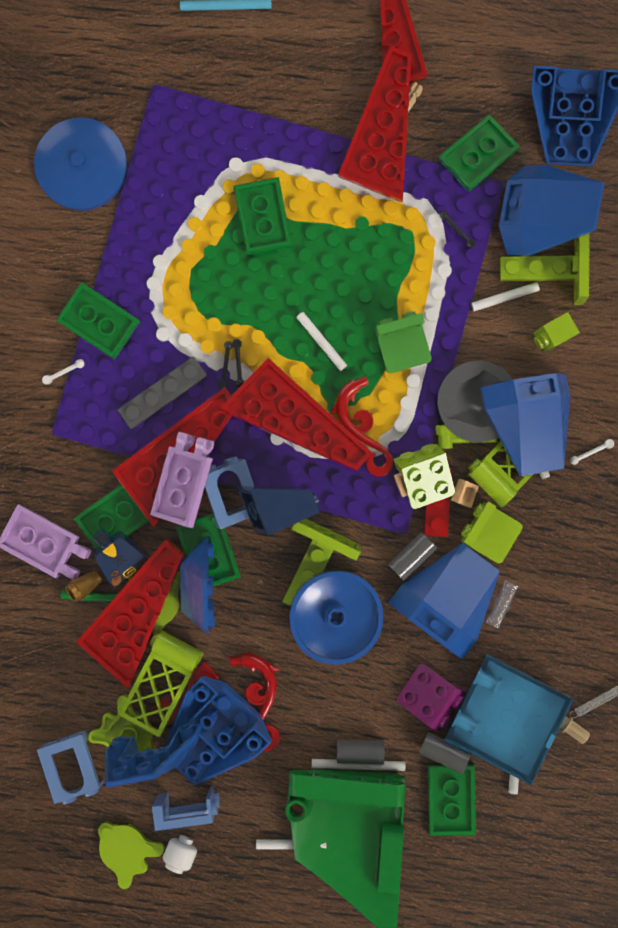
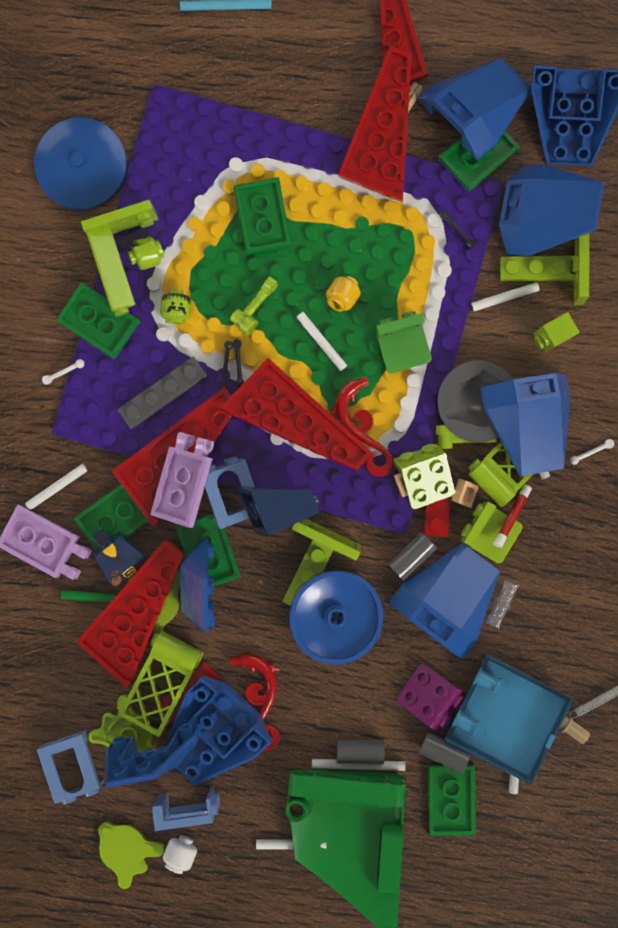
pearl gold cone [65,571,102,602] -> none
none -> white piece [25,463,88,510]
none -> lime piece [81,199,159,316]
none -> lime head [127,236,164,270]
none -> lime head [160,289,191,325]
none -> lime brick [230,276,278,336]
none -> yellow head [326,276,360,312]
none -> blue wedge [416,58,531,161]
none -> red bar [493,484,532,548]

